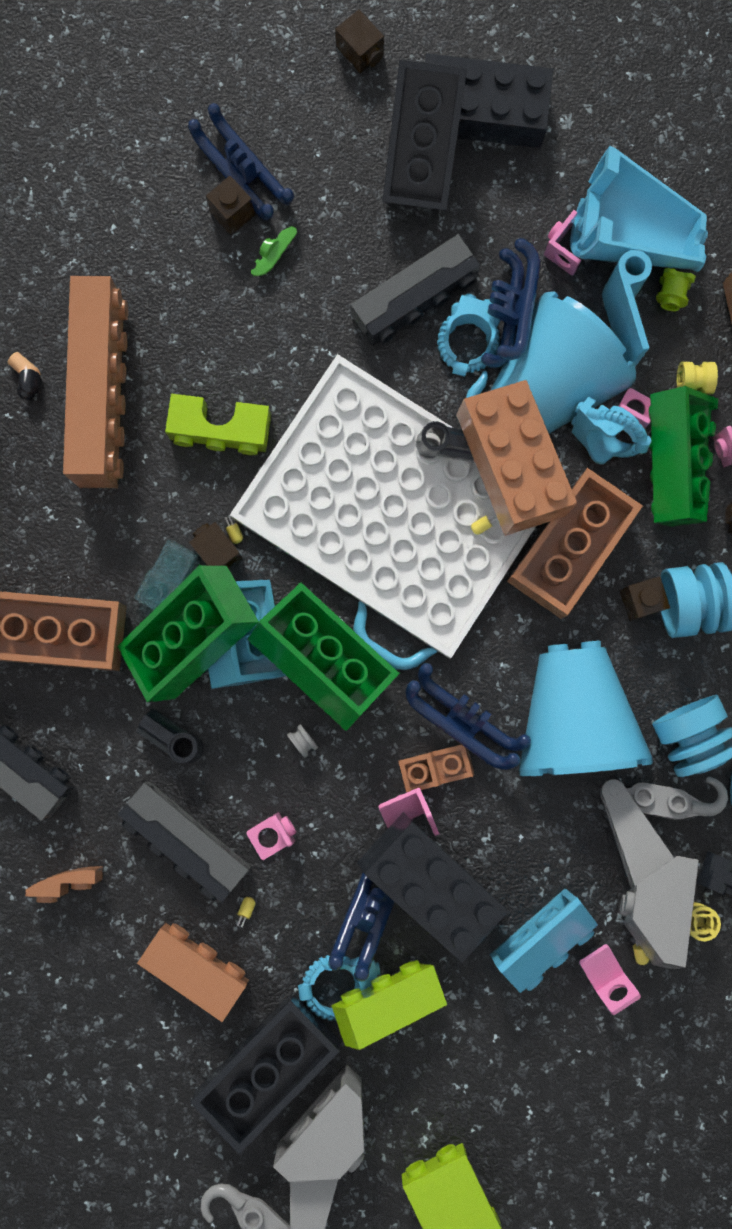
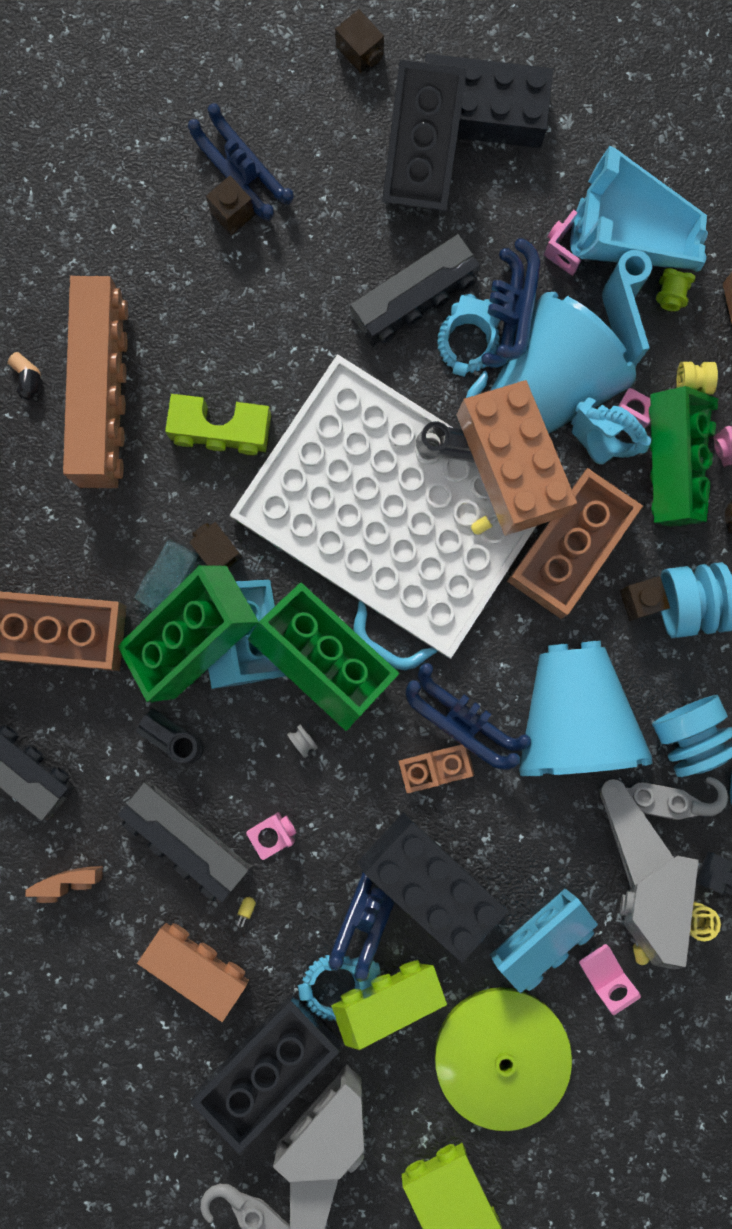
light yellow piece [225,515,243,544] -> none
bright green piece [251,226,297,276] -> none
bright pink bracket [378,788,439,836] -> none
none -> lime dish [435,987,572,1131]

